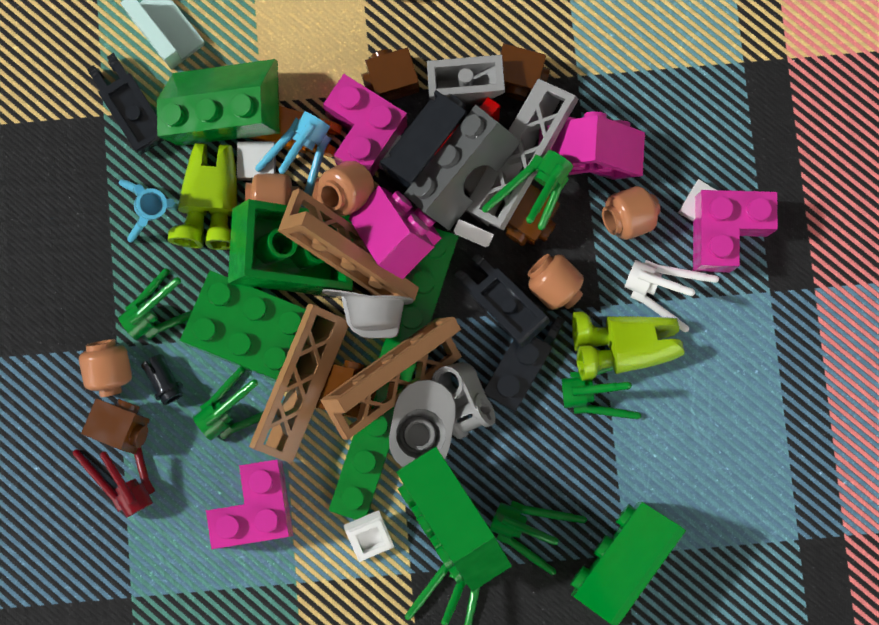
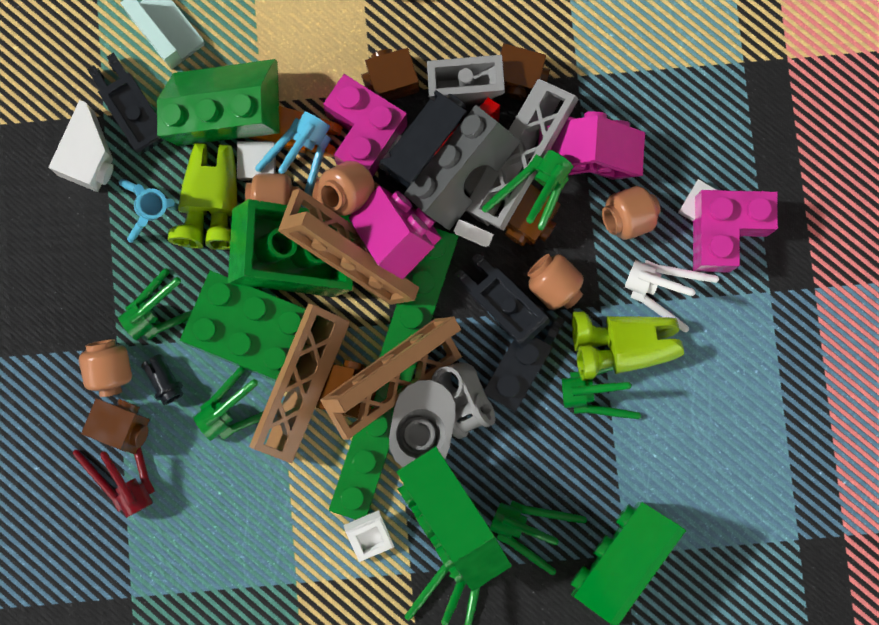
dark pink brick [206,459,293,549] -> none
light grey piece [322,289,413,339] -> none
none -> white slope [48,100,113,192]

